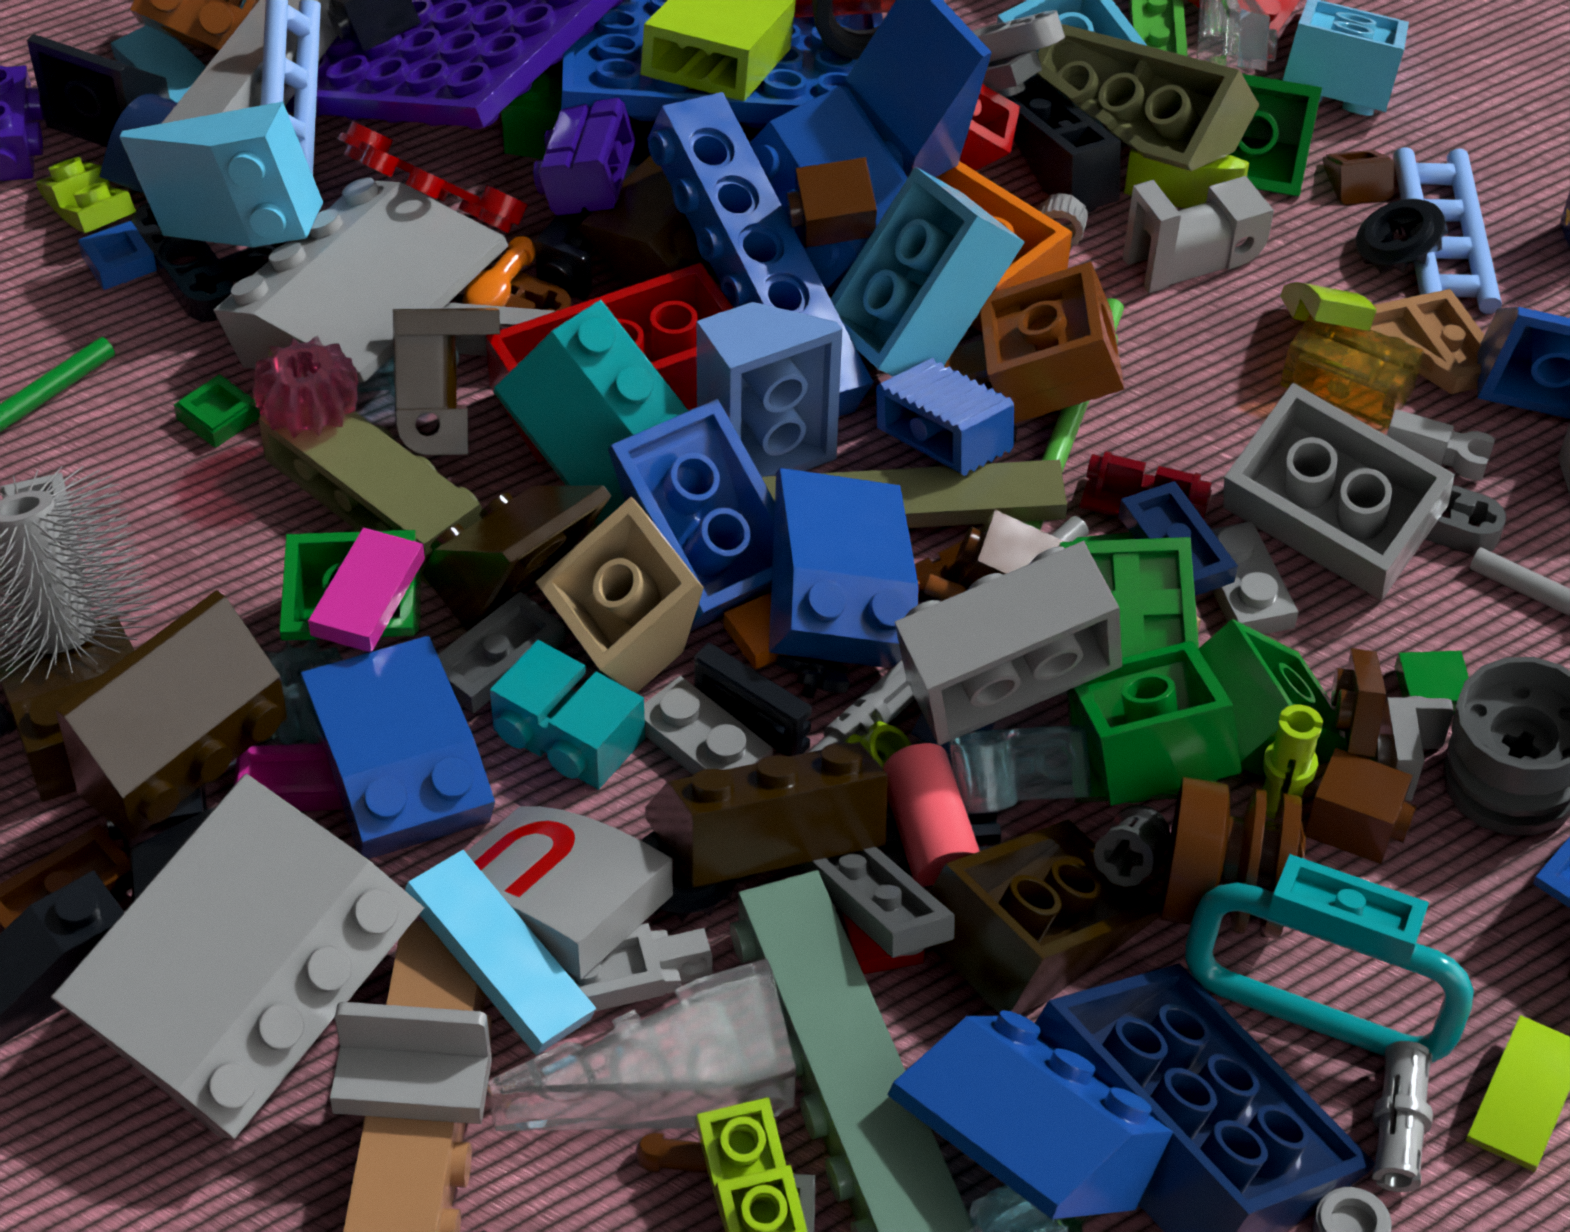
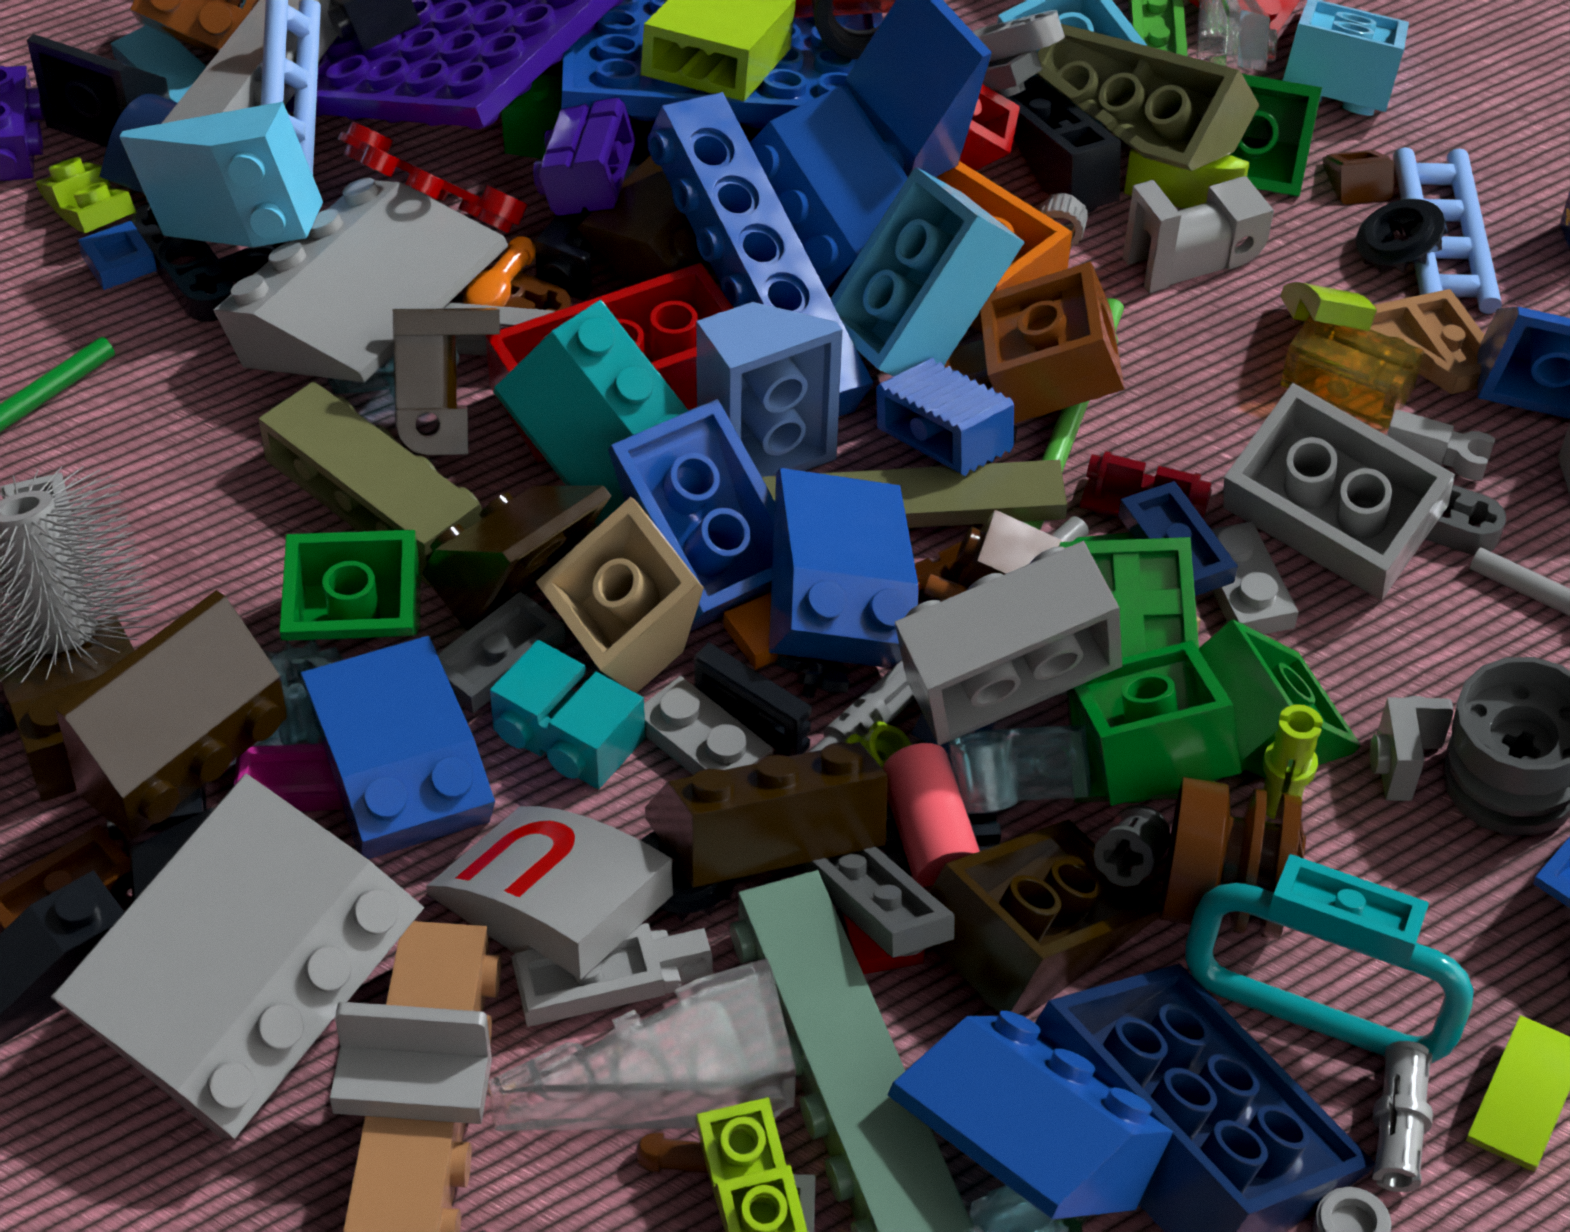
green tile [173,374,261,449] -> none
clear pink gear [253,335,358,438] -> none
dark pink tile [308,527,425,653] -> none
medium azure tile [405,850,597,1056] -> none
reddish brown brick [786,157,877,248] -> none
reddish brown brick [1305,748,1417,864] -> none
reddish brown plate [1331,648,1386,757] -> none
green tile [1394,650,1469,715] -> none

